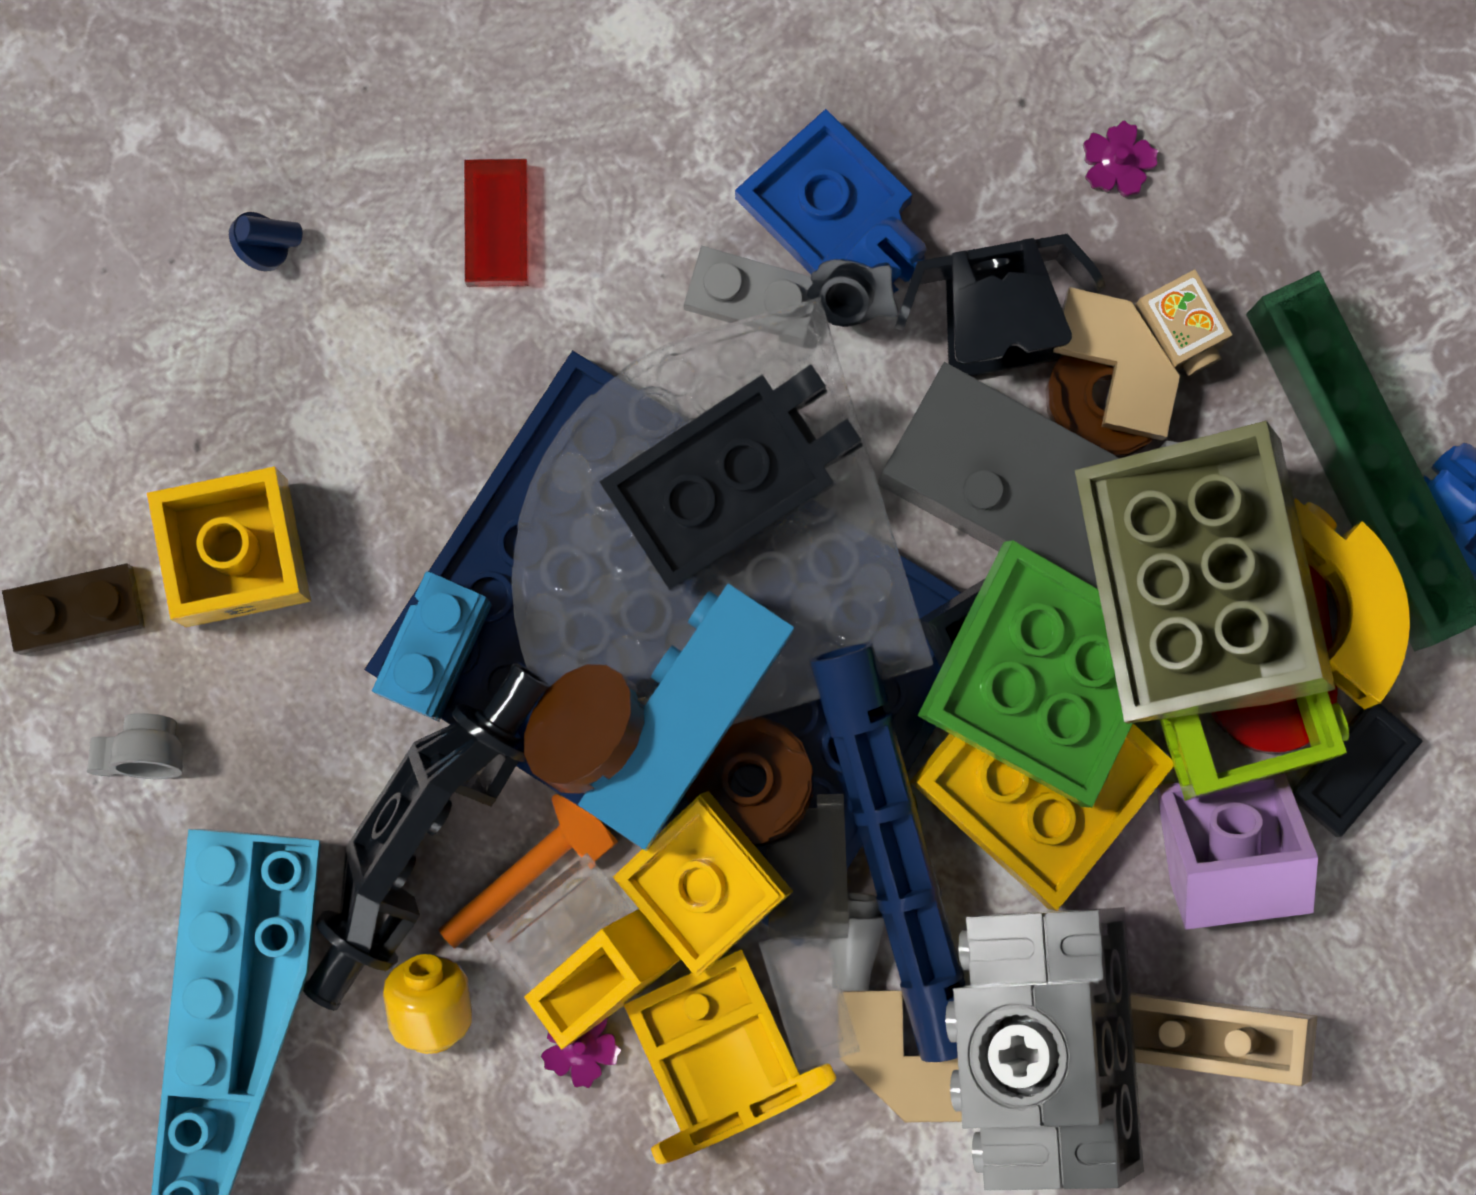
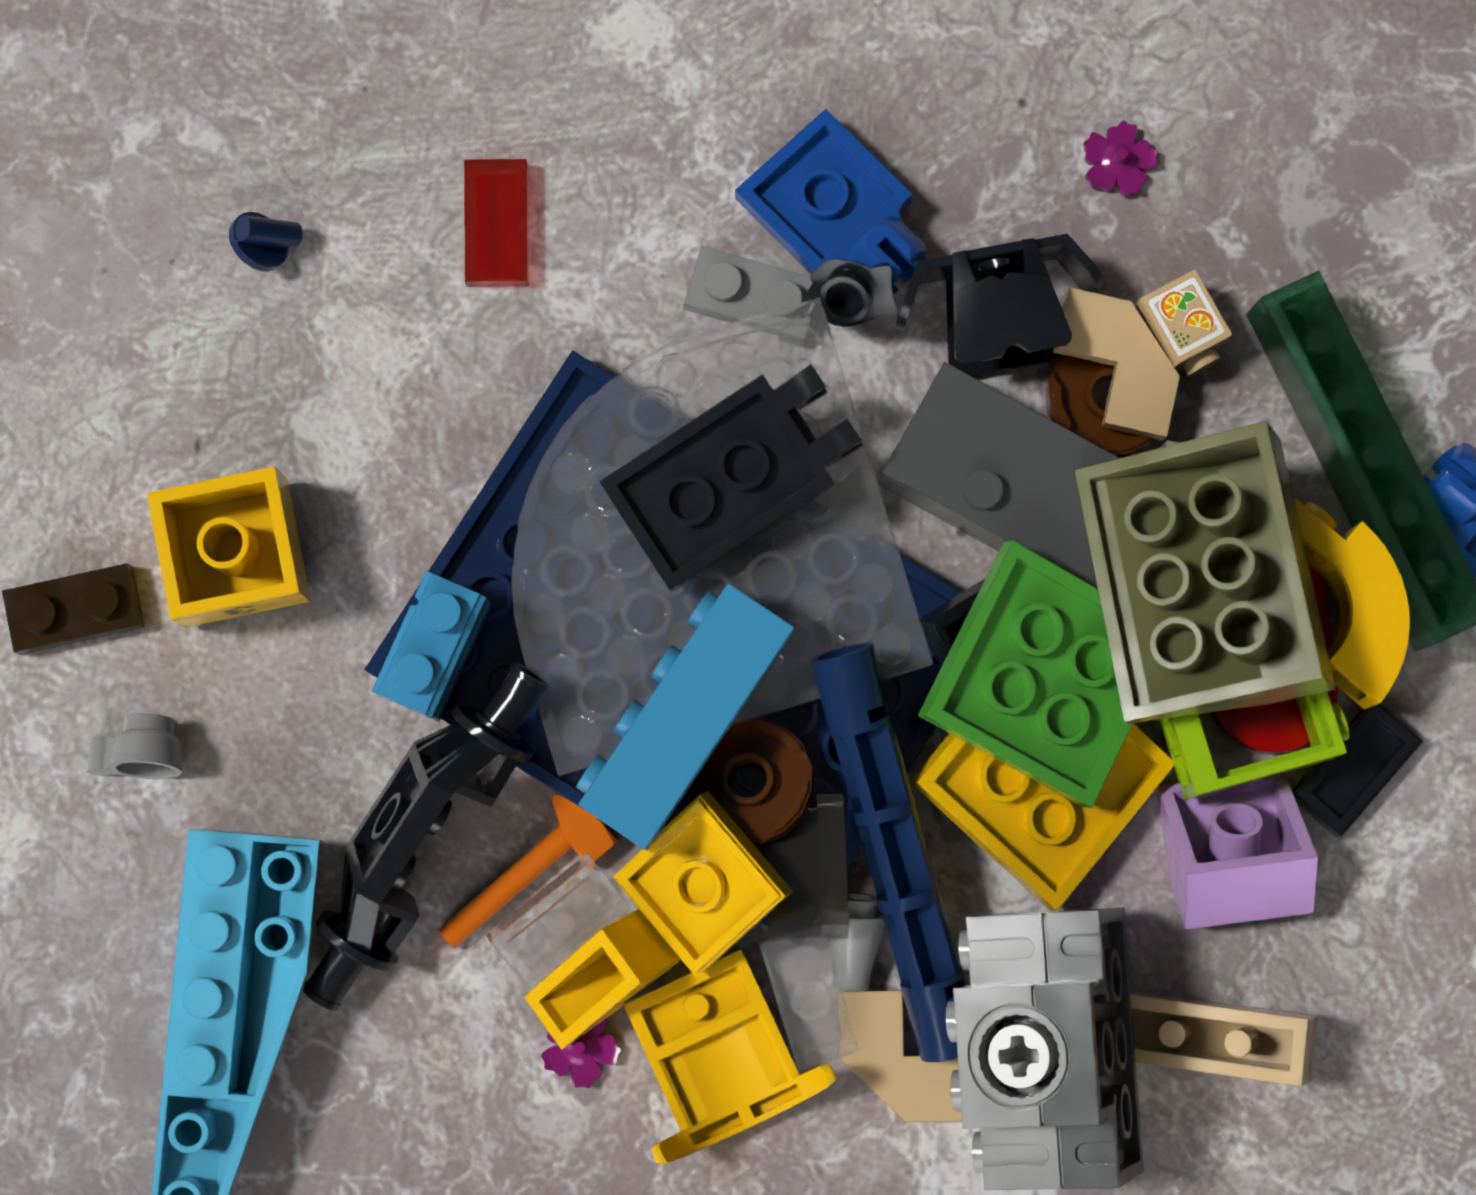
yellow head [383,954,472,1054] -> none
reddish brown tile [524,664,644,794] -> none

